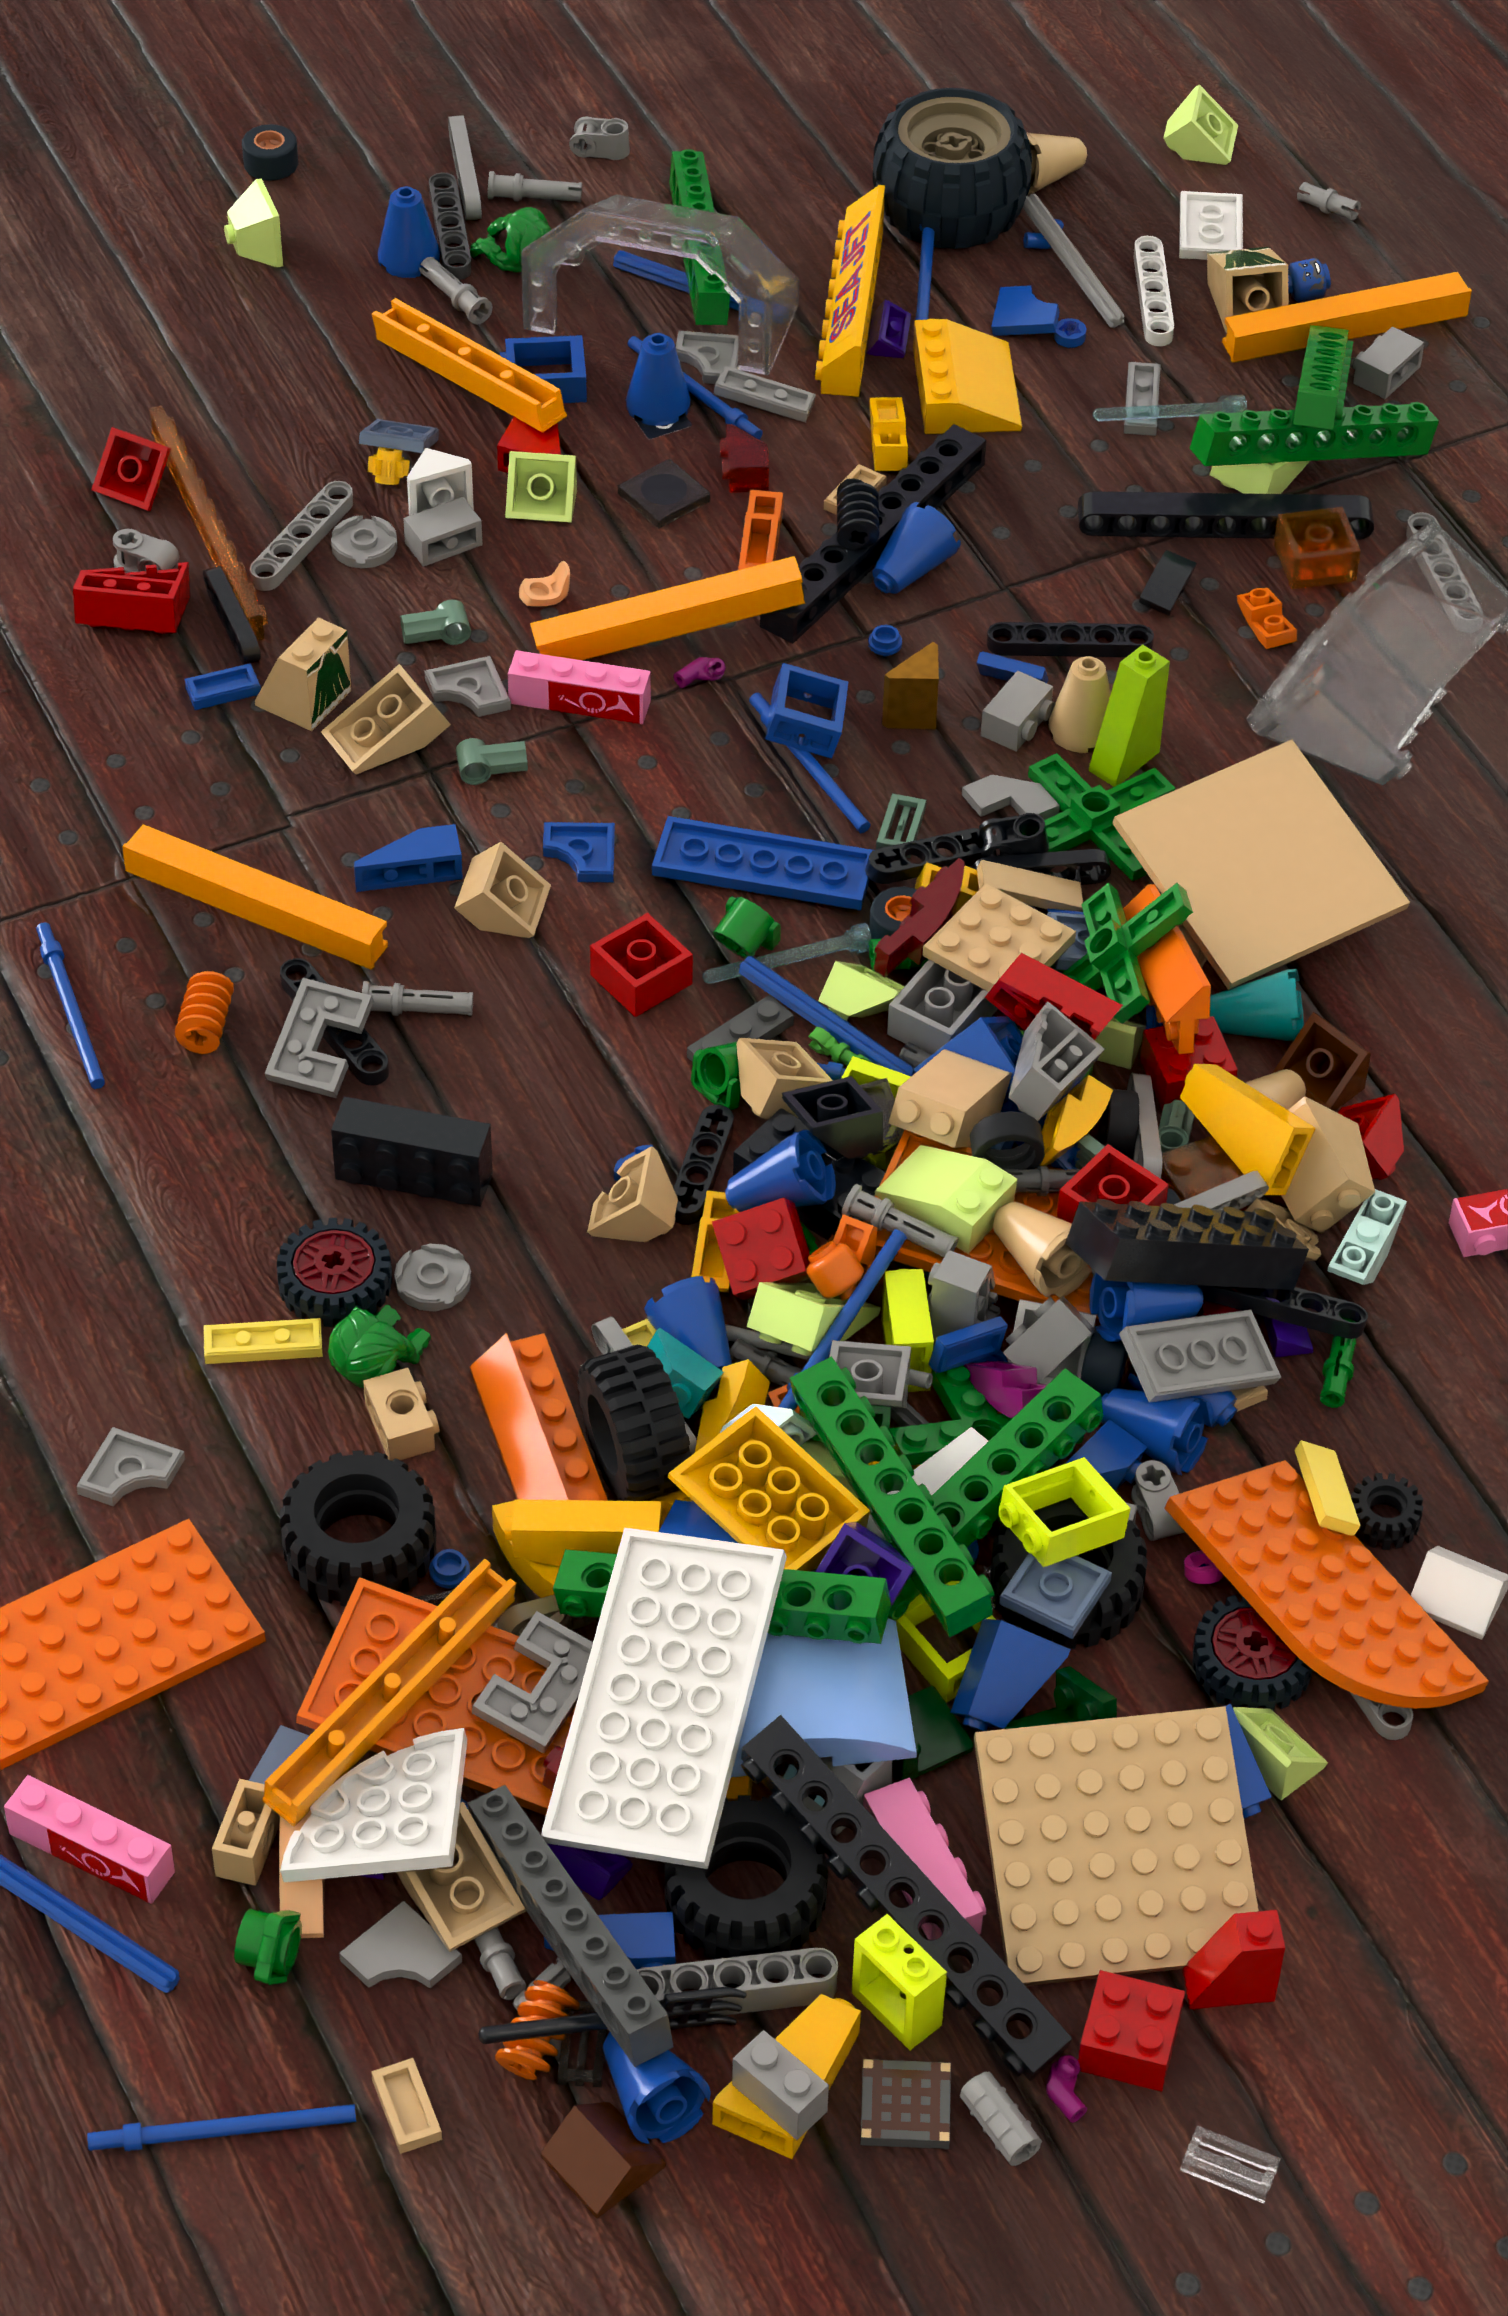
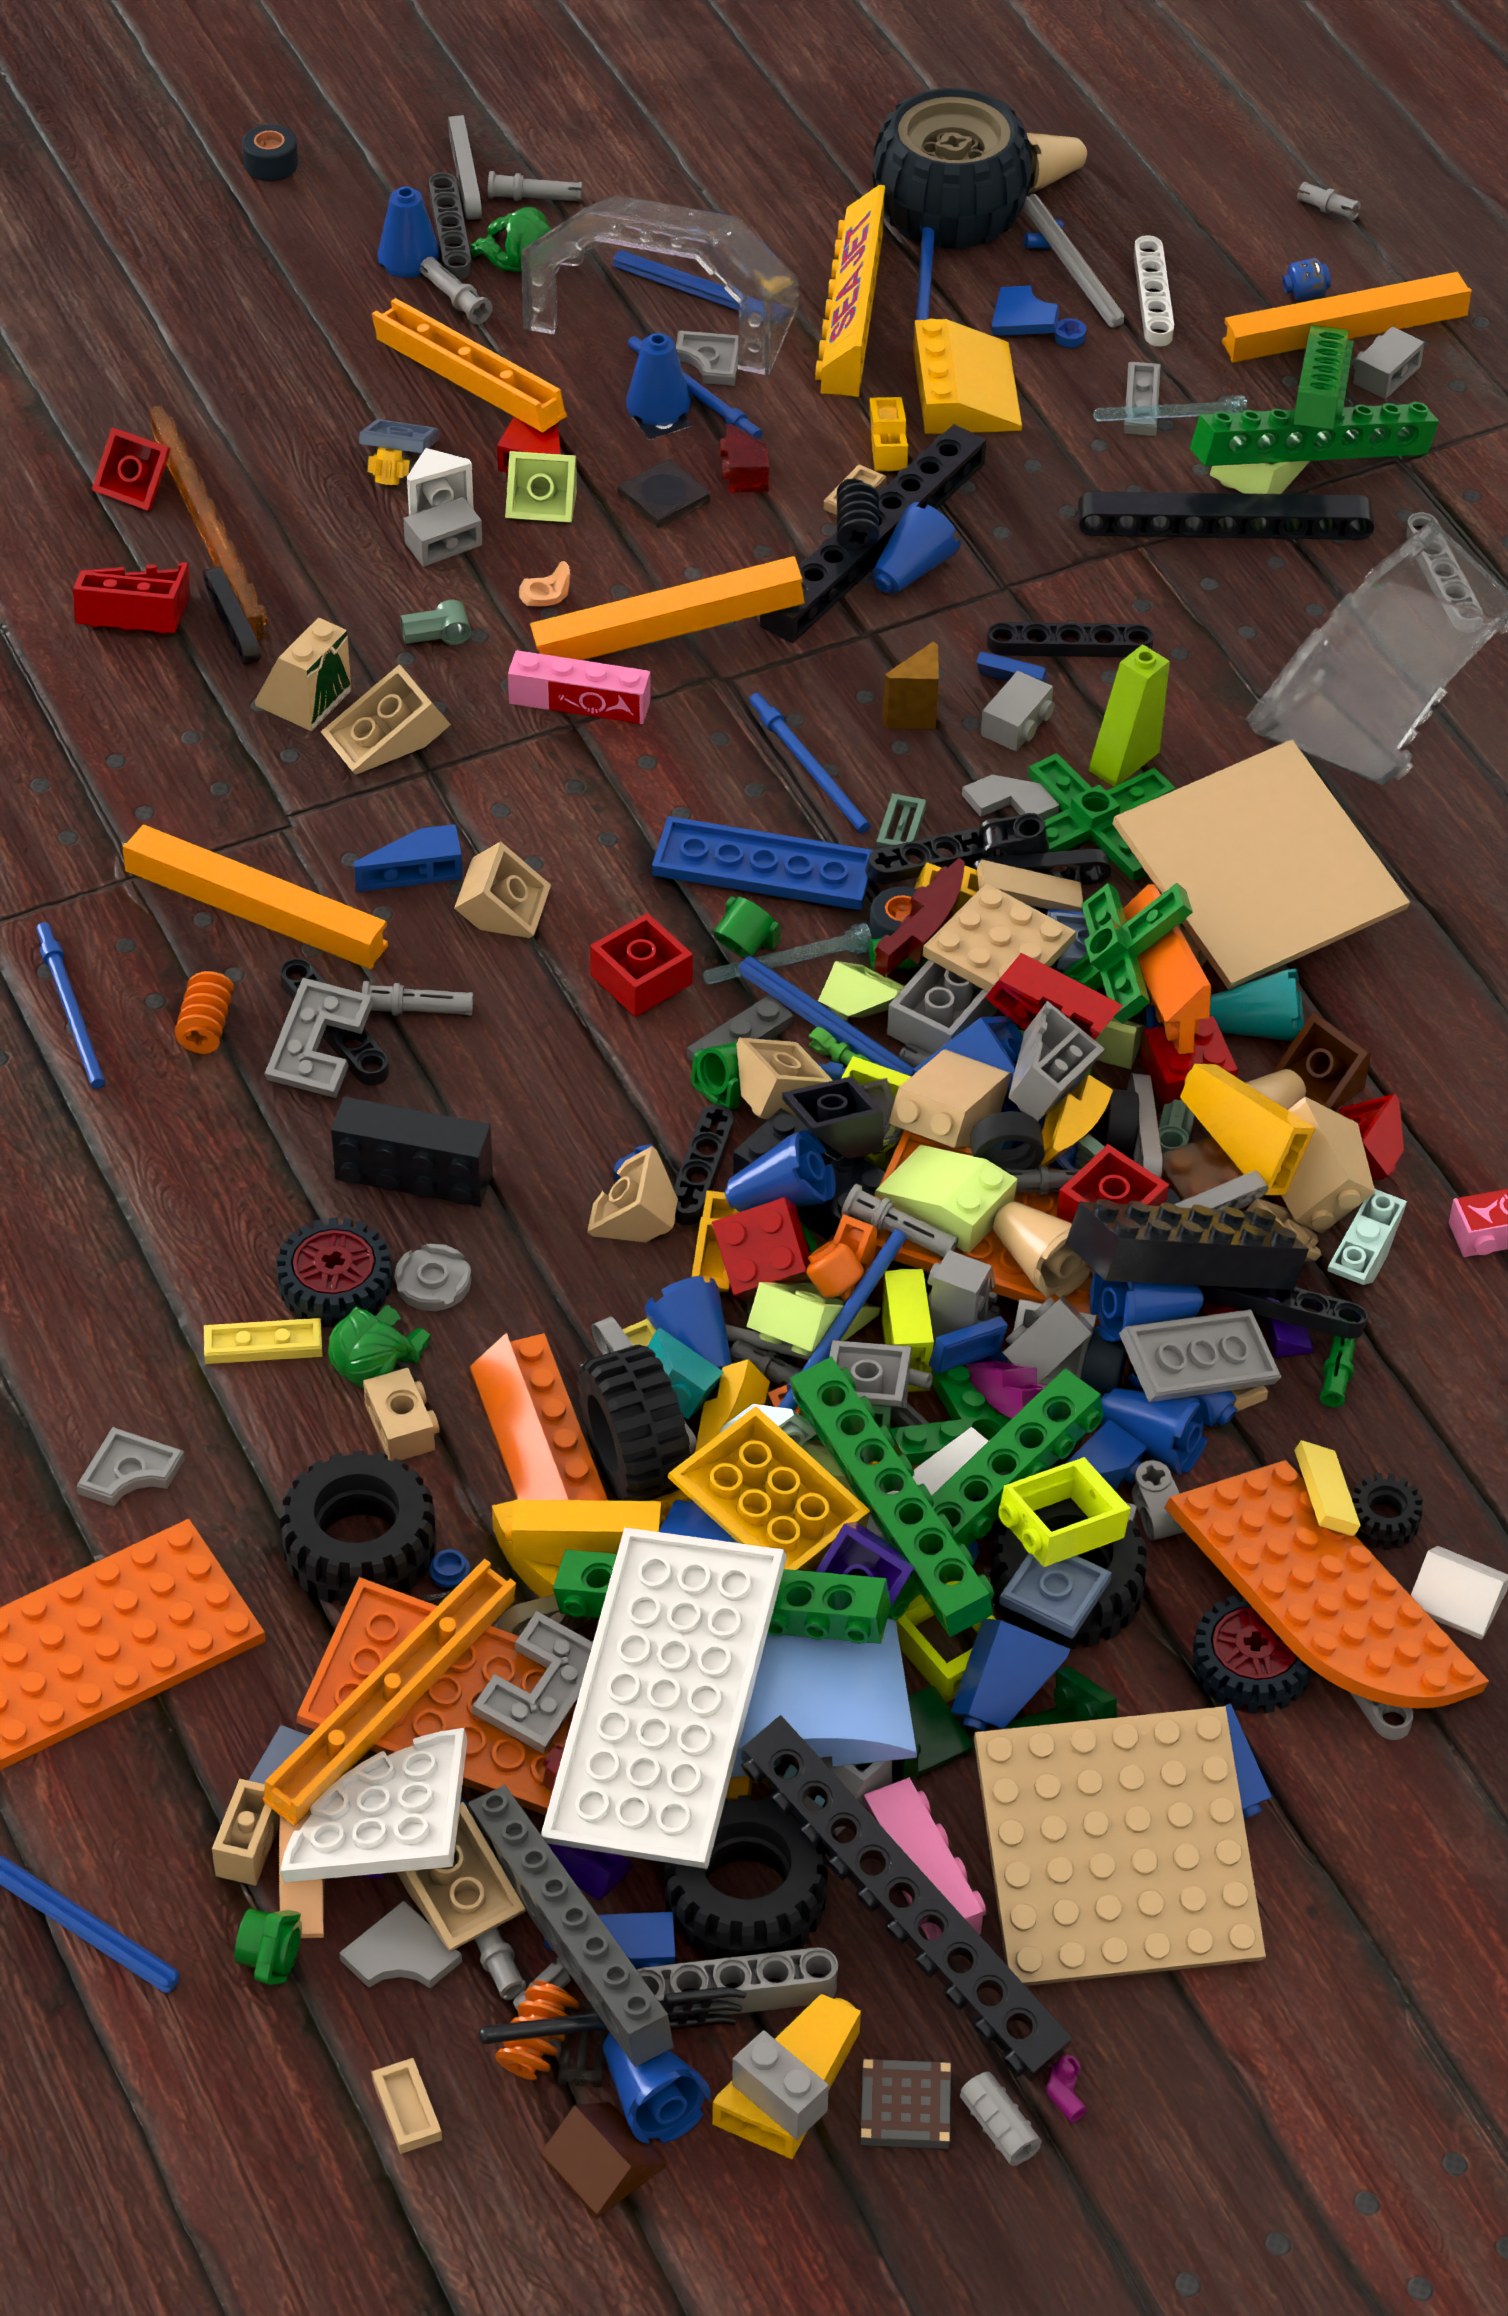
bright pink brick [4,1775,175,1904] -> none
blue bar [87,2104,356,2151] -> none
light grey piece [113,529,180,573] -> none
blue tile [185,663,261,710] -> none
yellowish green slope [224,178,283,268] -> none
light grey beam [250,481,353,591] -> none
light grey tile [331,515,398,569] -> none
light grey tile [424,656,511,717] -> none
sand green piece [456,738,528,785] -> none
blue window [499,335,587,403] -> none
blue tile [543,822,615,883] -> none
light grey piece [569,116,630,160] -> none
green brick [669,149,731,325] -> none
magenta arm [673,657,726,688] -> none
light grey tile [713,366,816,423] -> none
orange slope [738,490,784,570] -> none
blue window [765,663,849,759] -> none
neon yellow window [851,1914,947,2051] -> none
dark purple slope [866,299,911,358] -> none
blue plate [868,625,902,656] -> none
tan cone [1048,656,1111,753] -> none
red brick [1078,1970,1185,2092] -> none
black slope [1139,550,1197,616] -> none
yellowish green slope [1163,84,1238,165] -> none
white tile [1179,191,1243,260] -> none
clear tile [1180,2126,1281,2203] -> none
red slope [1182,1910,1285,2009] -> none
dark pink tile [1184,1550,1224,1584] -> none
tan slope [1207,247,1289,333] -> none
yellowish green slope [1233,1707,1328,1800] -> none
orange slope [1237,588,1297,649] -> none
clear orange brick [1274,507,1361,589] -> none

